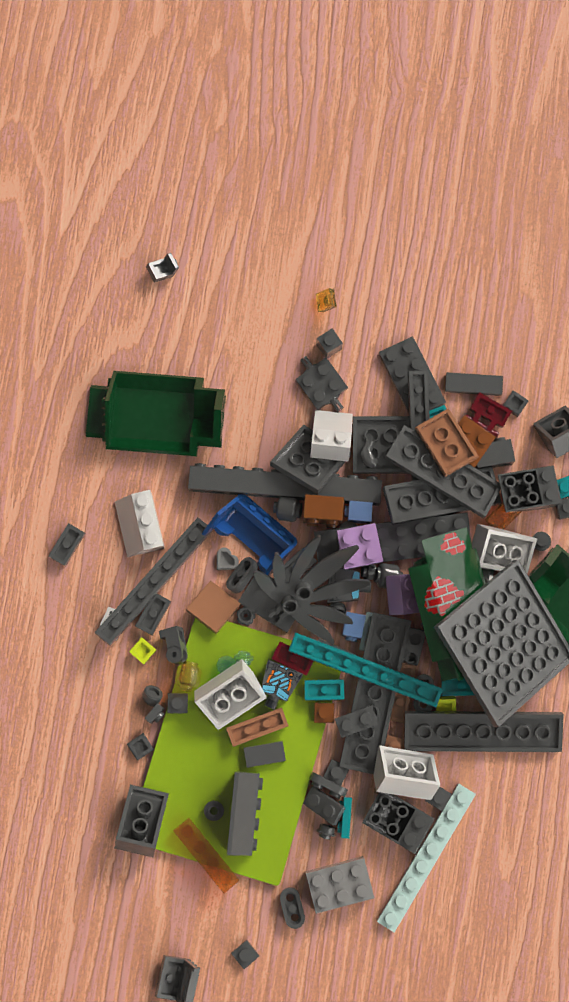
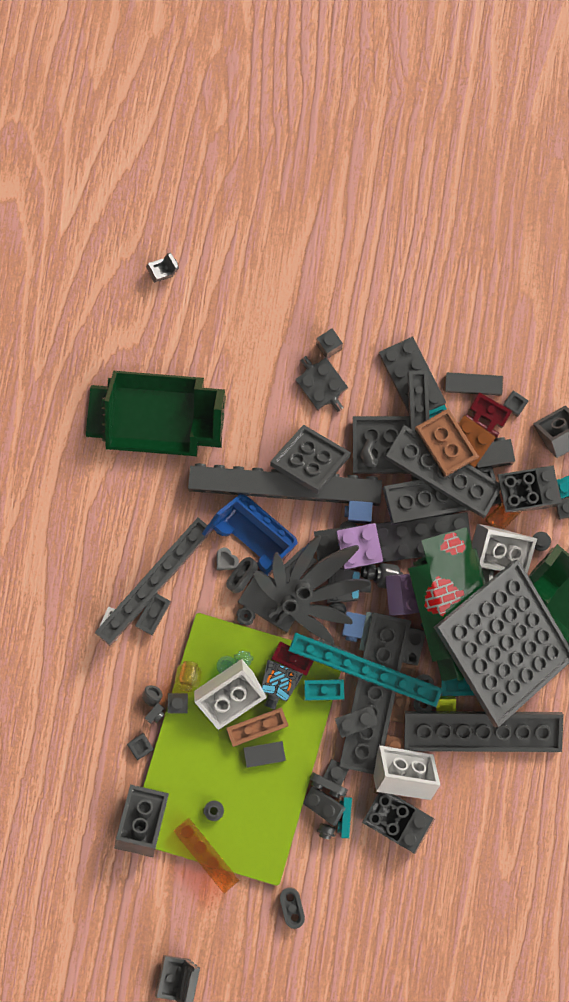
dark grey plate [49,523,86,566] -> none
white slope [115,490,165,557] -> none
neon yellow plate [129,637,157,665] -> none
dark grey leg [159,626,188,665] -> none
nougat tile [186,580,241,634] -> none
dark grey slope [227,771,263,856] -> none
dark grey plate [231,940,260,969] -> none
dark grey head [273,496,302,522] -> none
dark orange brick [303,494,344,529] -> none
light grey brick [305,856,374,914] -> none
white slope [310,410,353,462] -> none
dark orange plate [314,703,334,723] -> none
clear yellow plate [316,288,337,312] -> none
light aqua plate [377,783,476,932] -> none
dark grey plate [425,787,452,811] -> none

